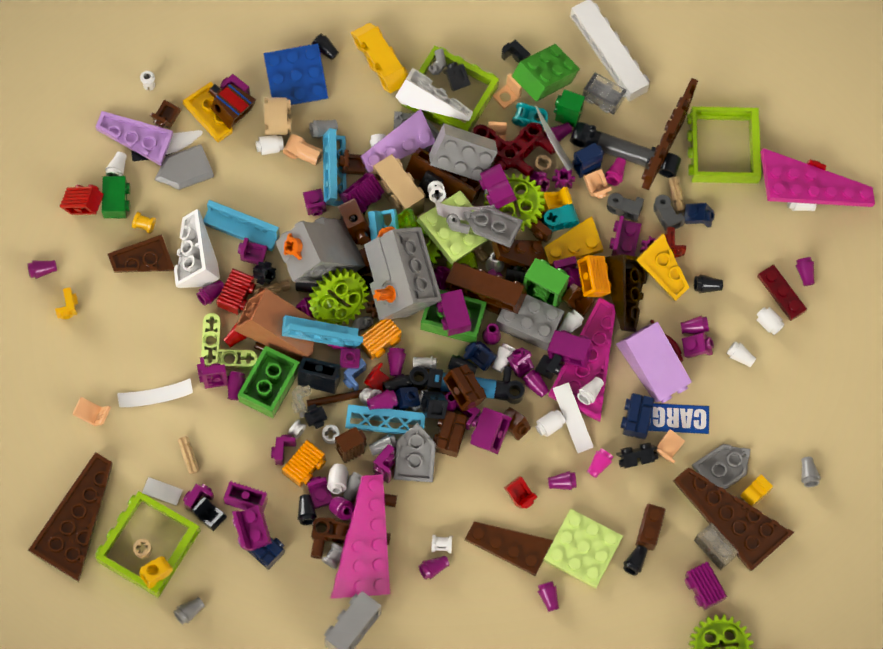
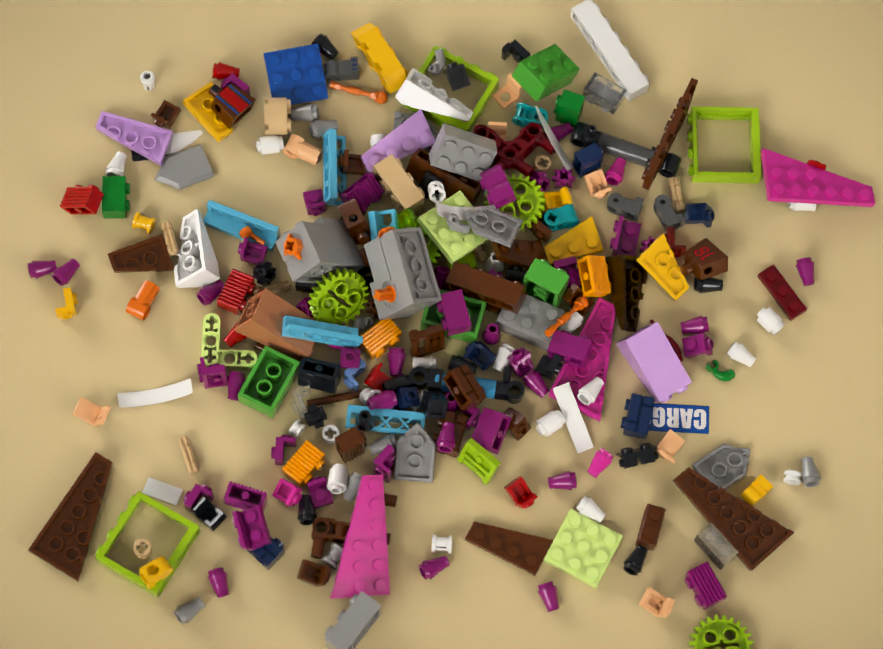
magenta brick [329,496,354,520] -> none
none -> magenta cone [52,258,80,286]
none -> orange piece [126,280,160,321]
none -> tan axle [161,221,179,256]
none -> magenta cone [207,567,229,598]
none -> red cone [212,62,240,80]
none -> orange hand [239,227,266,245]
none -> dark pink bracket [272,478,303,507]
none -> light grey cone [291,103,319,122]
none -> reddish brown bracket [296,559,331,587]
none -> dark grey leg [324,56,359,81]
none -> orange piece [329,81,388,104]
none -> black cone [355,410,375,431]
none -> reddish brown plate [409,324,445,358]
none -> magenta cone [436,422,456,453]
none -> lime plate [457,438,501,485]
none -> orange piece [544,296,589,337]
none -> white cone [576,496,606,523]
none -> light nougat bracket [639,588,675,617]
none -> reddish brown torso [680,238,728,280]
none -> green arm [706,360,735,382]
none -> white bush [783,470,802,485]

